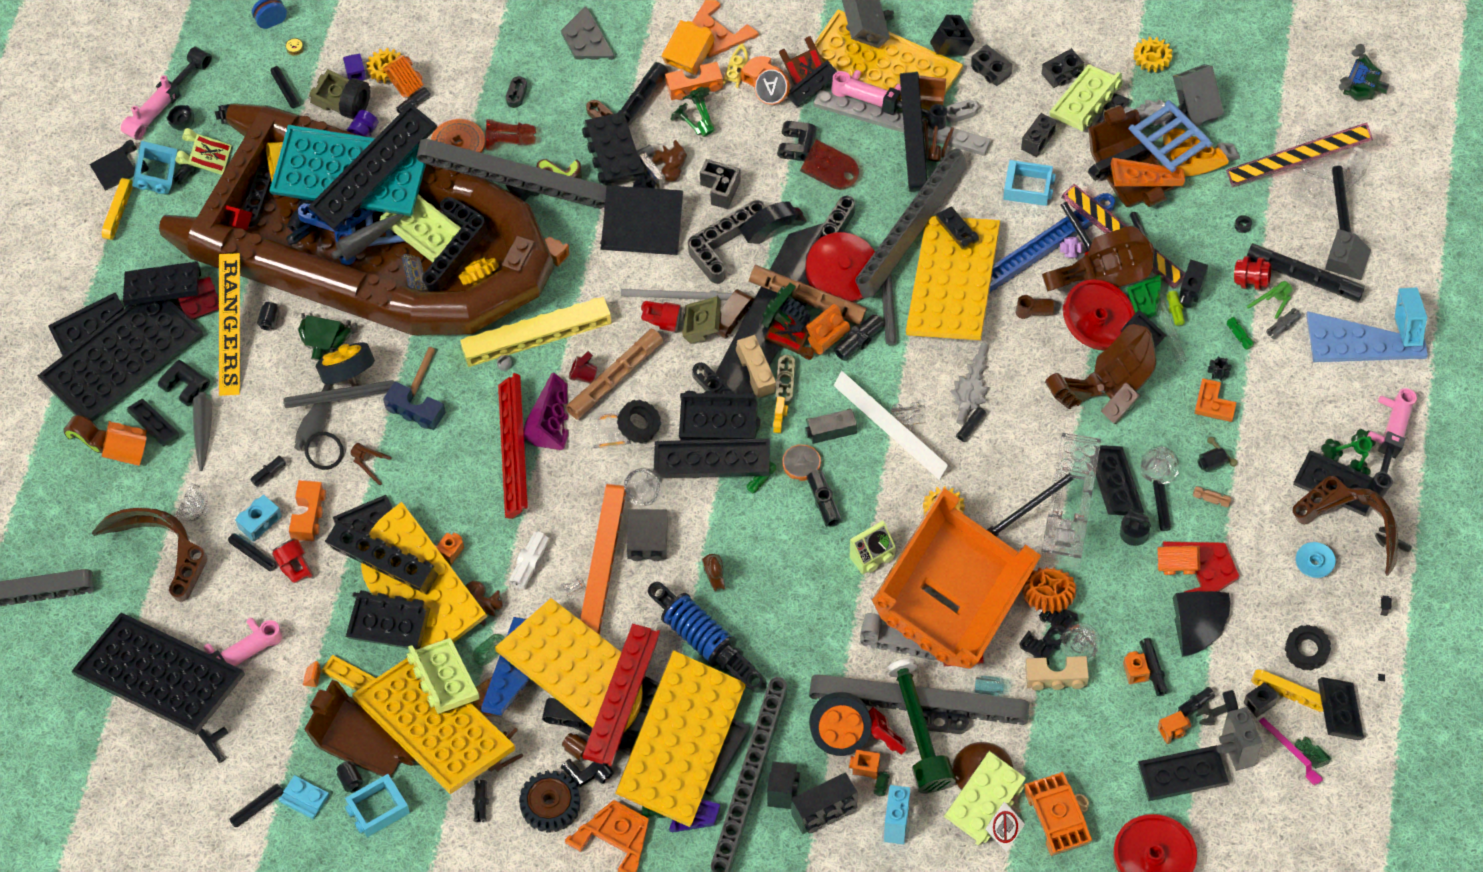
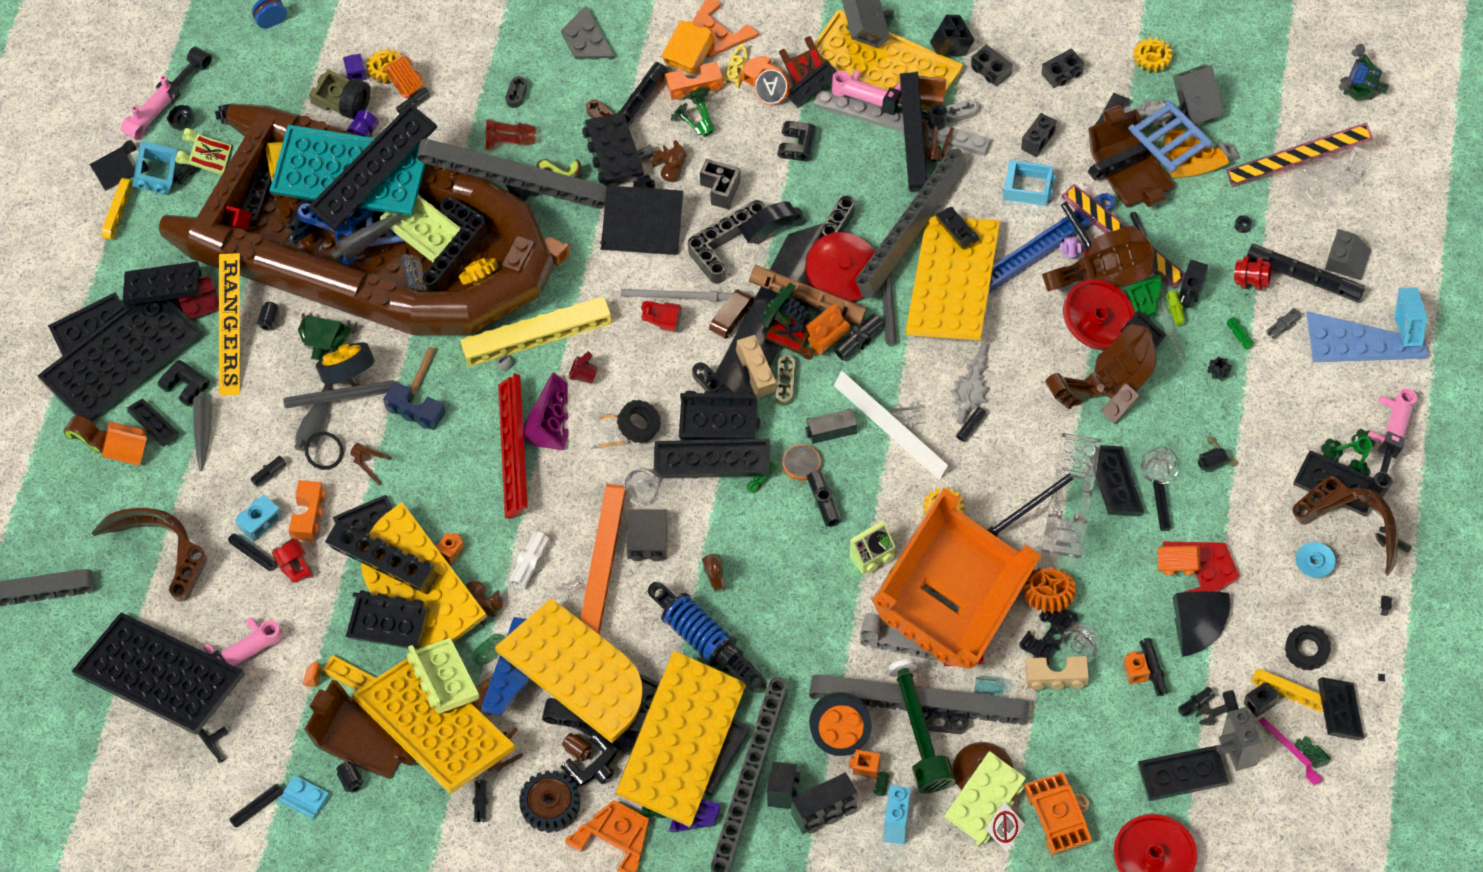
clear cylinder [175,482,210,522] -> none
black axle [270,66,300,109] -> none
tile [285,38,304,56] -> none
medium azure window [345,774,410,837] -> none
orange piece [431,119,485,153] -> none
medium nougat piece [566,328,663,420] -> none
red plate [583,623,660,766] -> none
clear tile [639,153,665,189] -> none
olive plate [682,296,721,344] -> none
yellow plate [773,397,788,433] -> none
clear red plate [800,139,859,190] -> none
red plate [868,707,907,755] -> none
reddish brown piece [1015,295,1054,319] -> none
yellowish green bracket [1049,64,1123,131] -> none
orange wing [1111,158,1185,186] -> none
black piece [1120,507,1151,546] -> none
orange brick [1158,711,1191,745] -> none
medium nougat axle [1193,486,1231,507] -> none
orange plate [1194,378,1236,422] -> none
bright green plant [1247,281,1293,319] -> none
black axle [1332,166,1351,233] -> none

